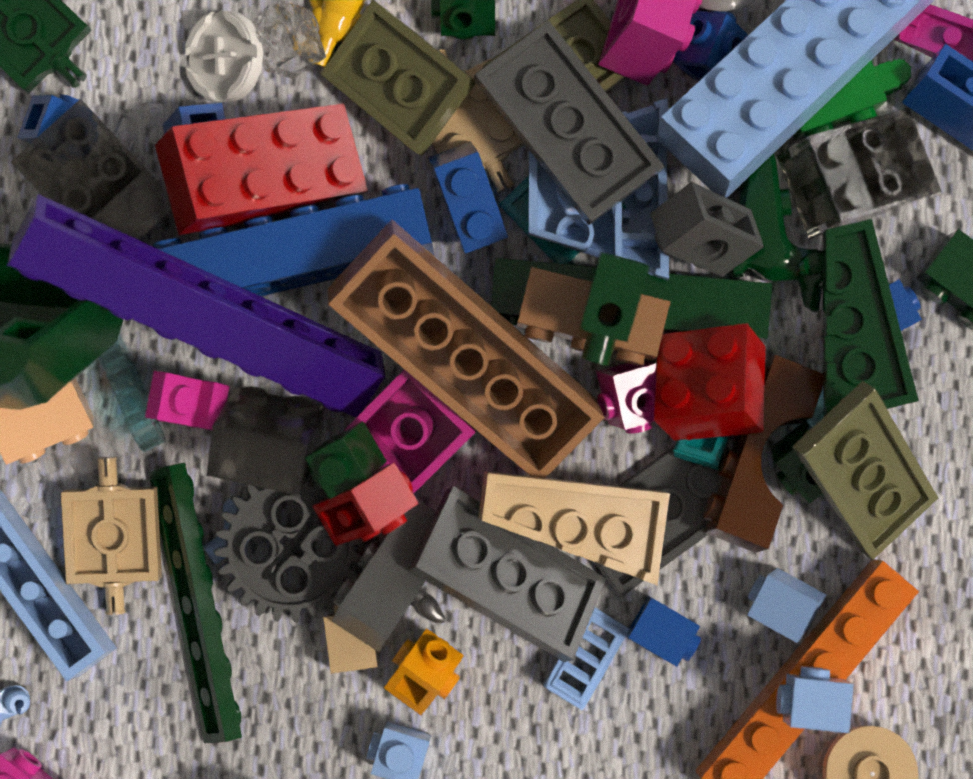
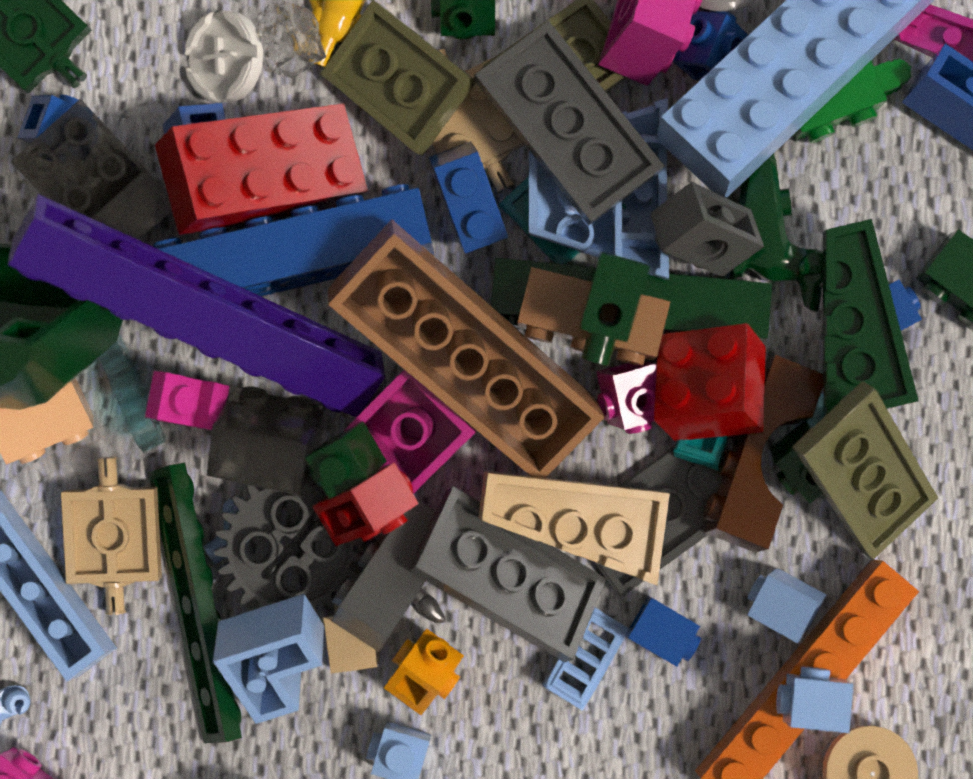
clear smoke slope [776,108,942,240] -> none
none -> light blue brick [213,594,324,724]

